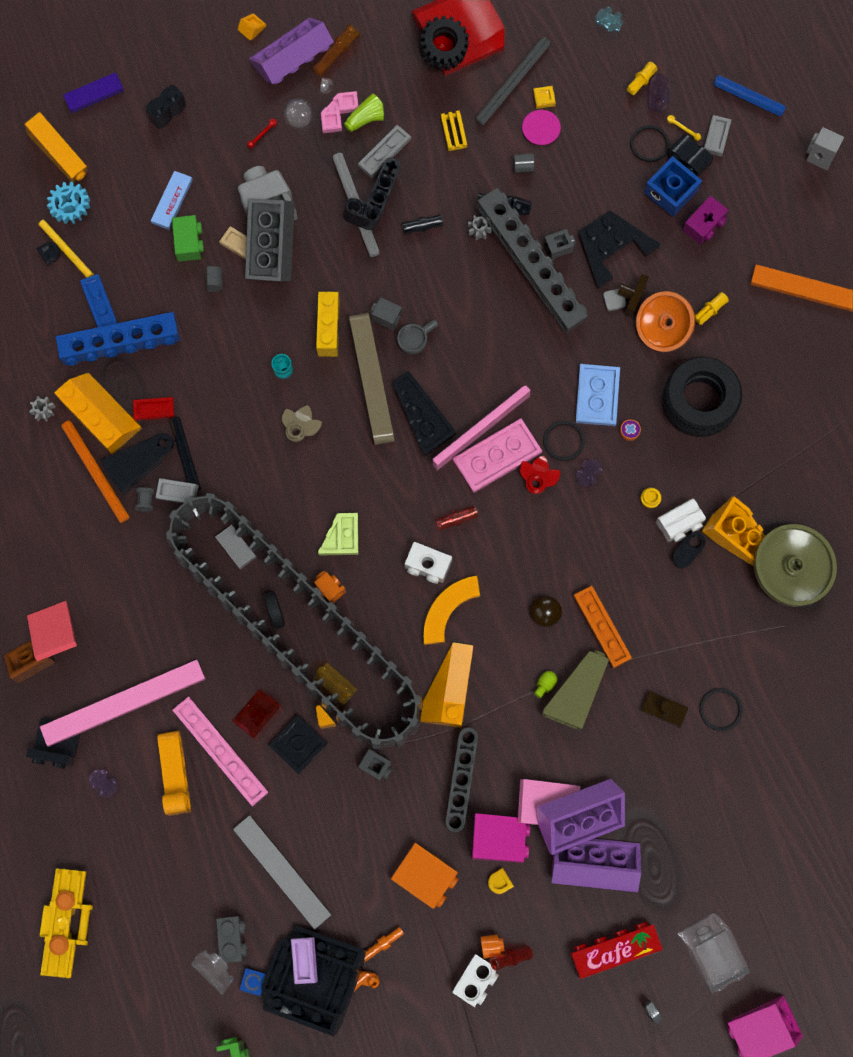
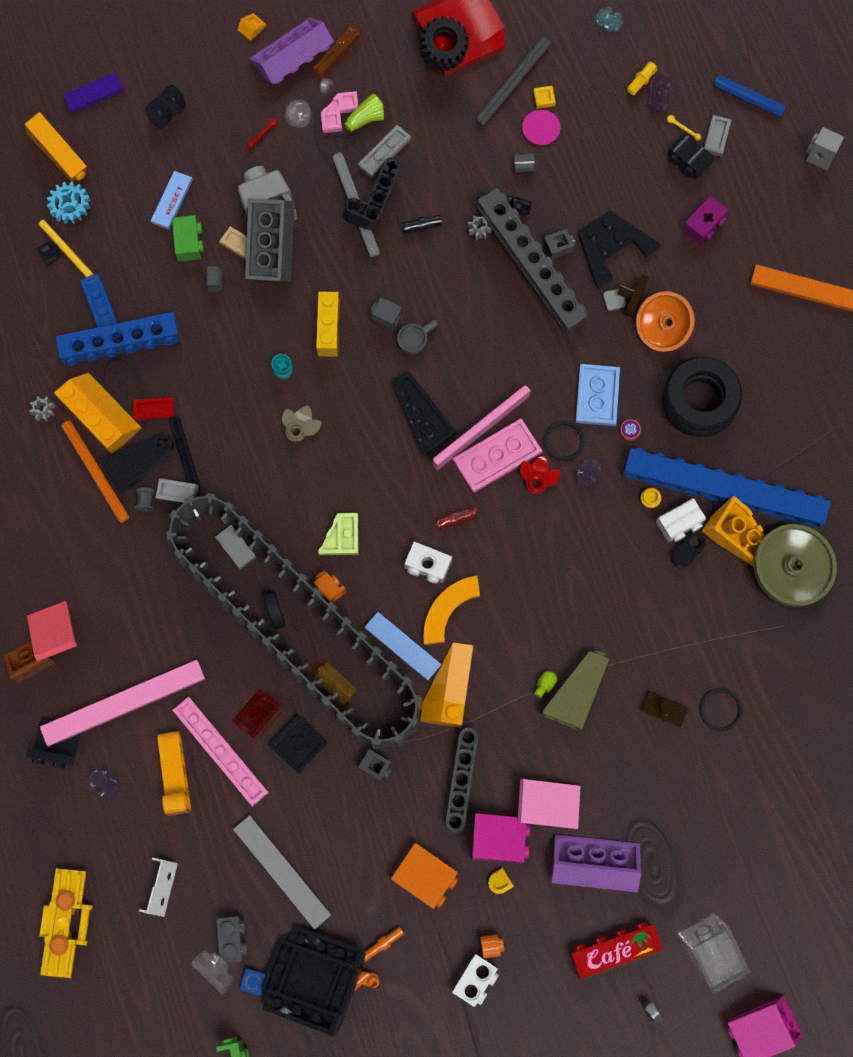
lavender tile [291,937,318,984] -> none
light orange slope [316,705,336,729] -> none
dark tan beam [349,312,395,445] -> none
yellow tile [441,110,467,151] -> none
clear red pin [490,946,533,971] -> none
dark brown hair [529,596,562,627] -> none
medium lavender slope [537,779,625,855] -> none
orange plate [573,586,632,669] -> none
black piece [630,125,669,162] -> none
blue brick [644,156,702,217] -> none
yellow axle [695,292,729,325] -> none
none -> white piece [139,858,178,917]
none -> light blue tile [364,612,441,681]
none -> blue brick [623,448,830,529]

